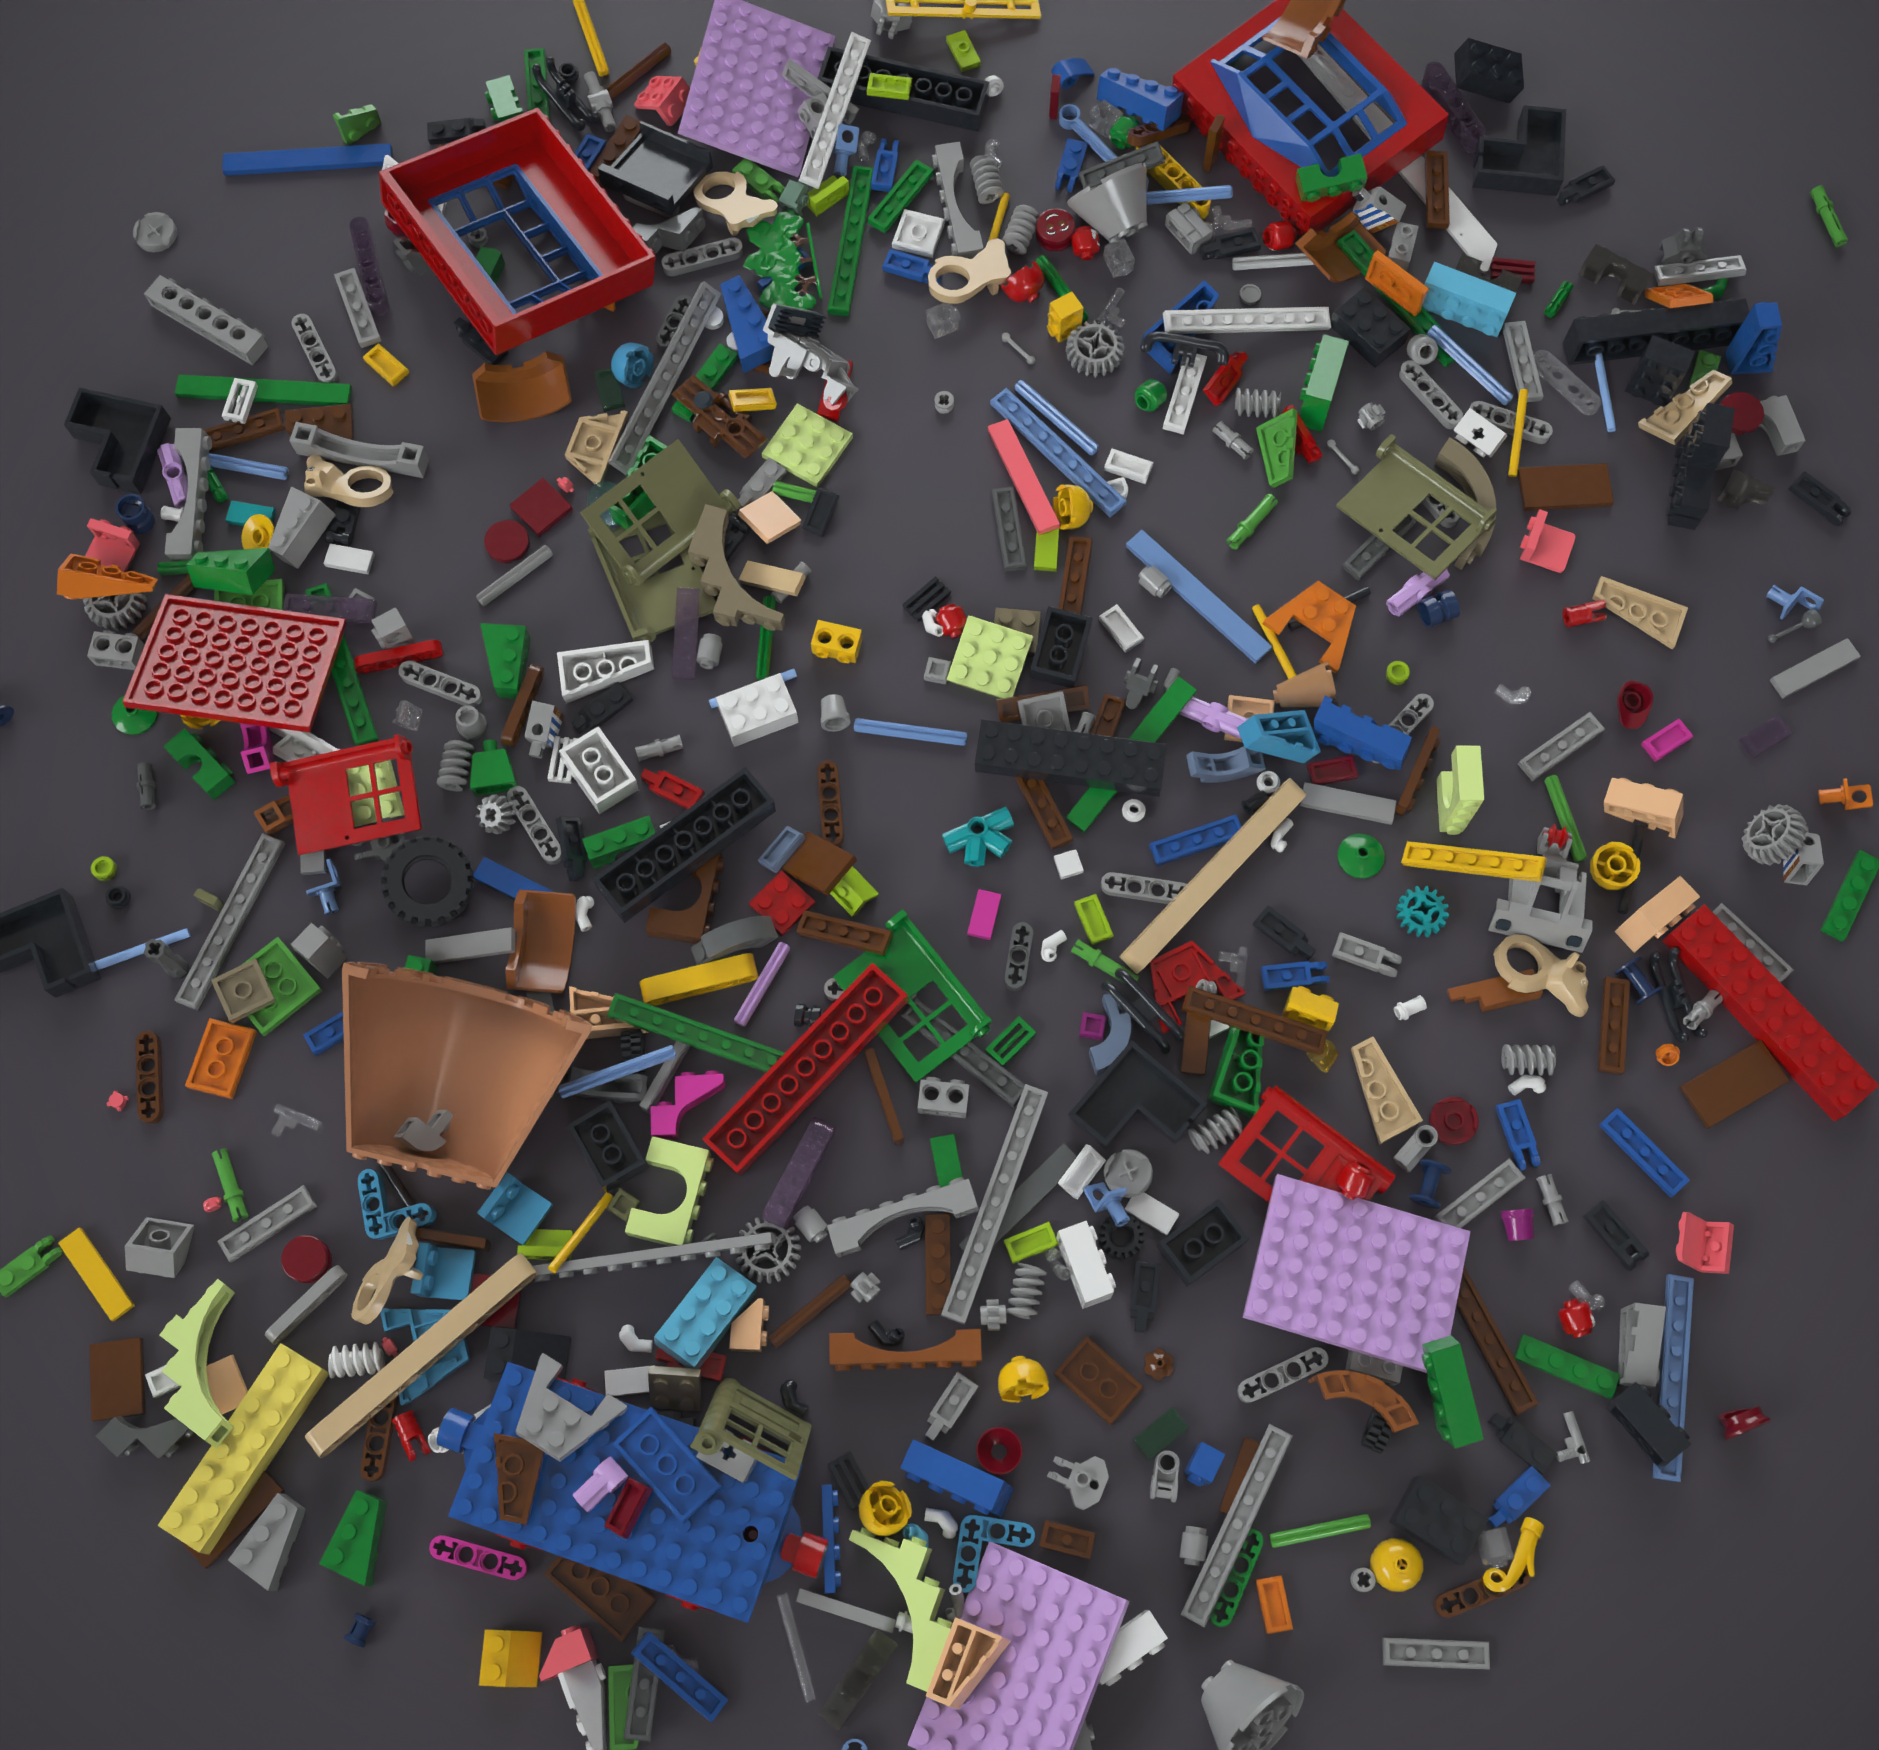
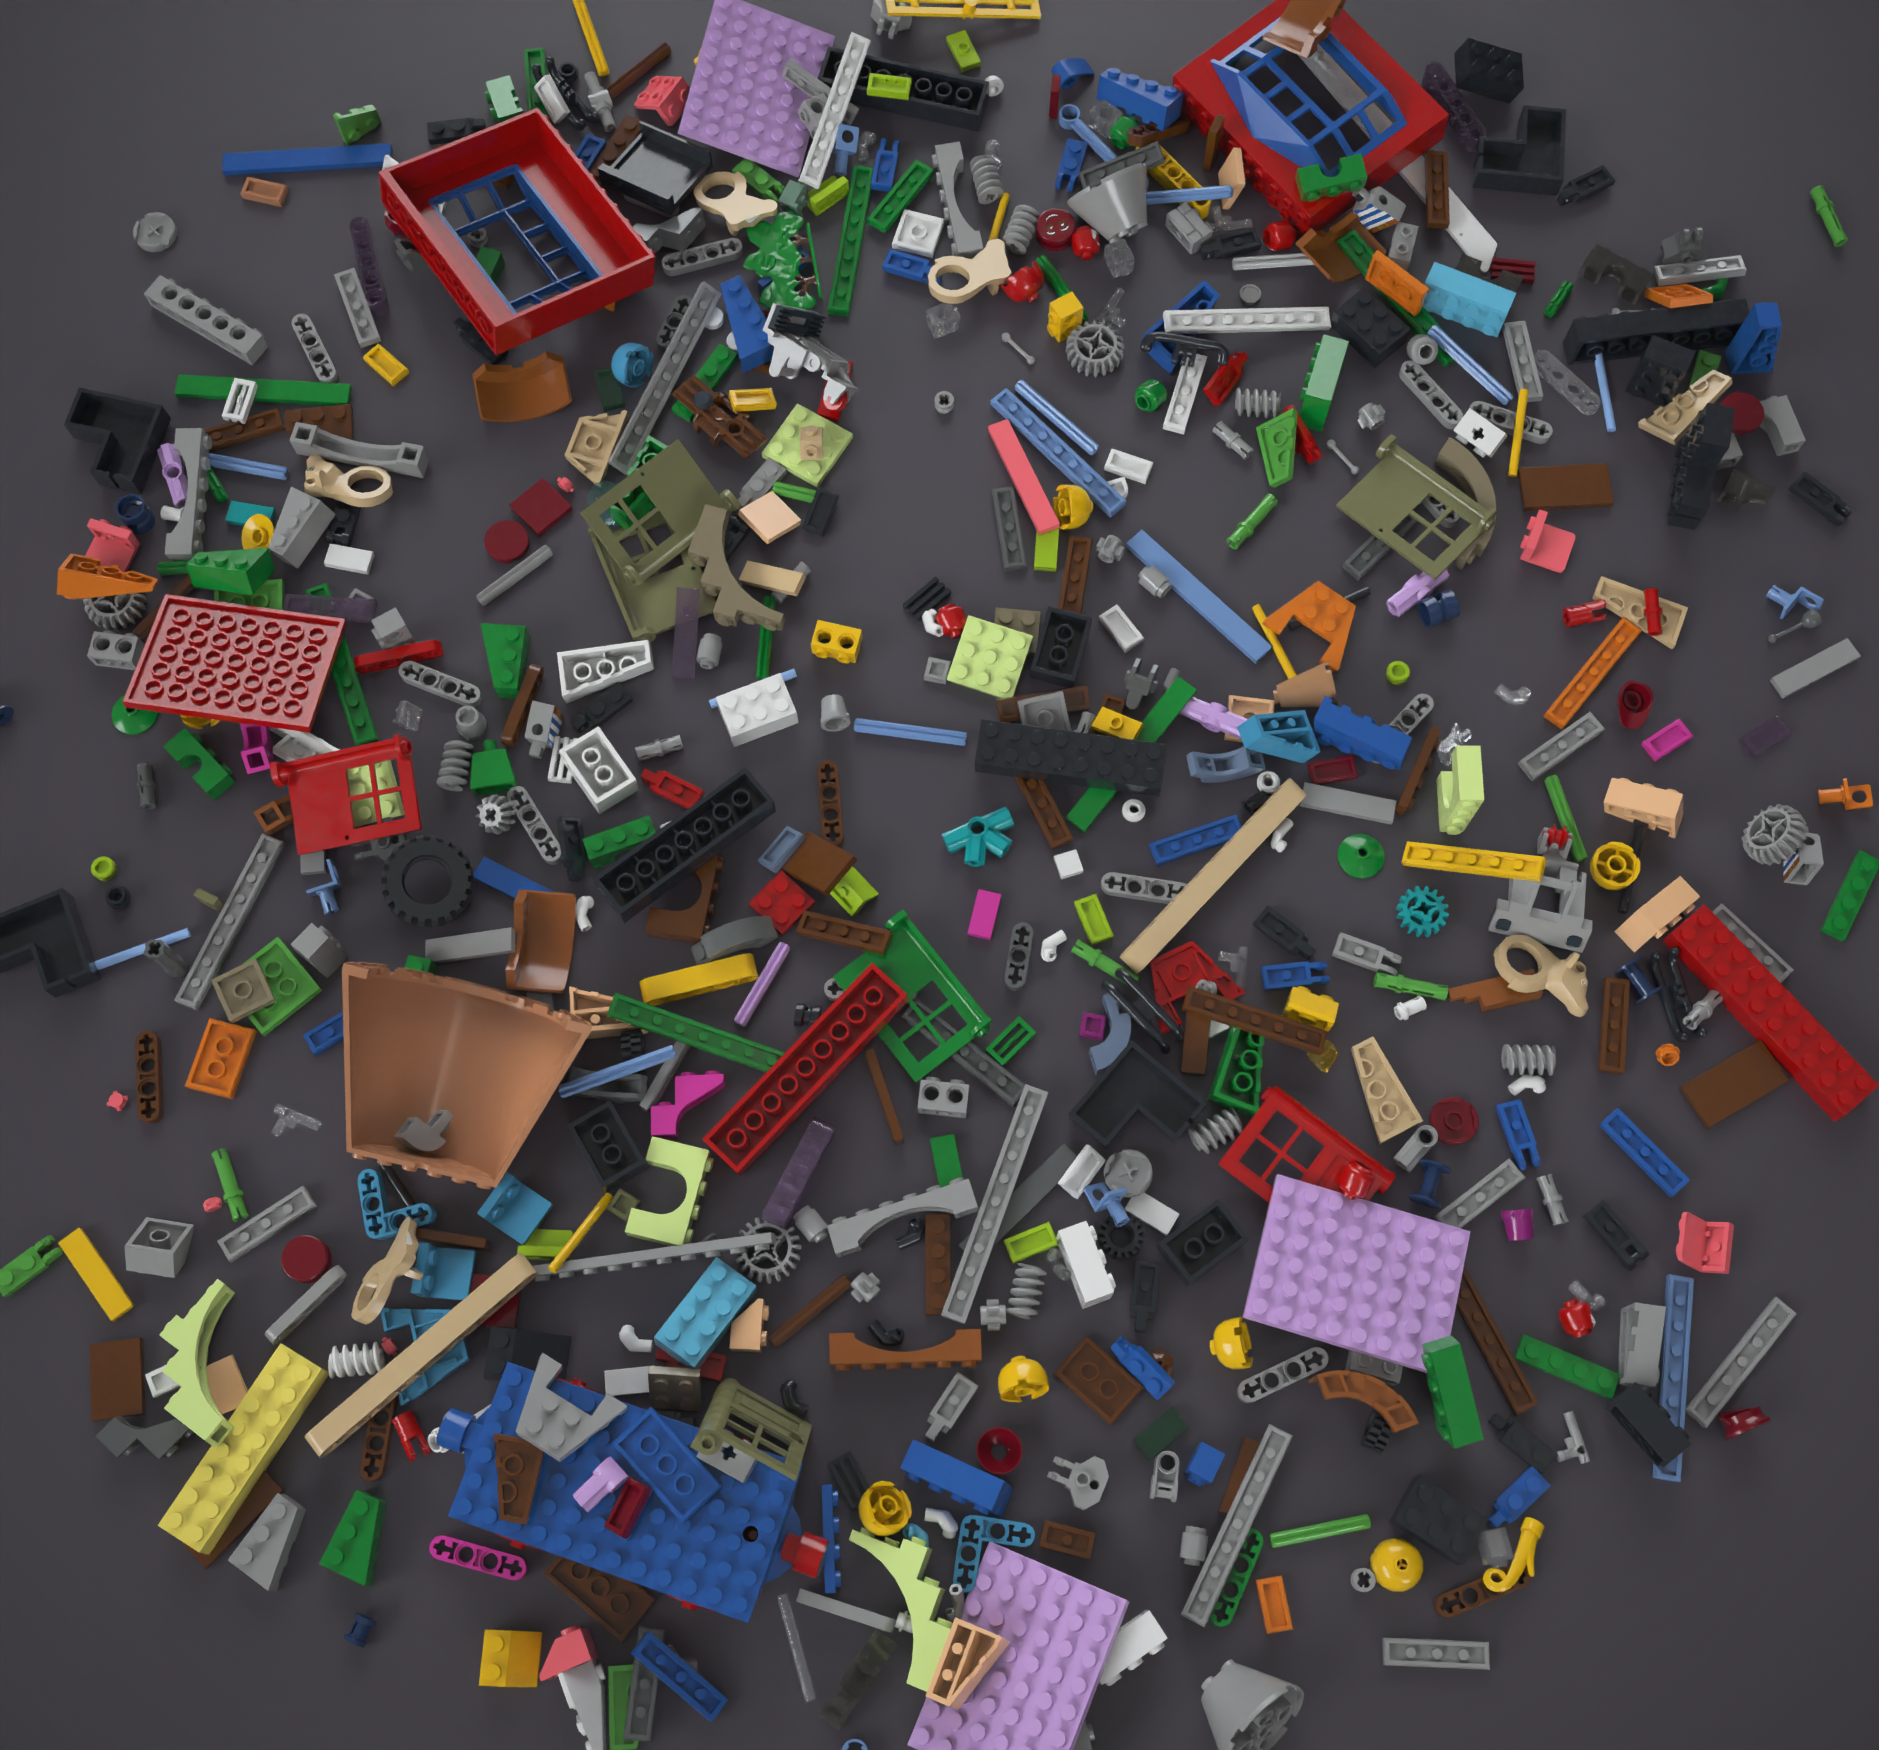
none -> nougat tile [240,177,289,207]
none -> white tile [534,74,570,124]
none -> tan bracket [800,425,823,460]
none -> yellow plate [1091,707,1144,740]
none -> light grey gear [1096,535,1124,563]
none -> blue hinge [1110,1335,1175,1401]
none -> yellow cylinder [1210,1317,1253,1369]
none -> light nougat tile [1218,147,1245,210]
none -> bright green pin [1373,972,1448,1001]
none -> clear plate [1437,723,1472,767]
none -> orange tile [1543,617,1642,730]
none -> red pin [1643,588,1663,636]
none -> light grey tile [1685,1297,1797,1428]

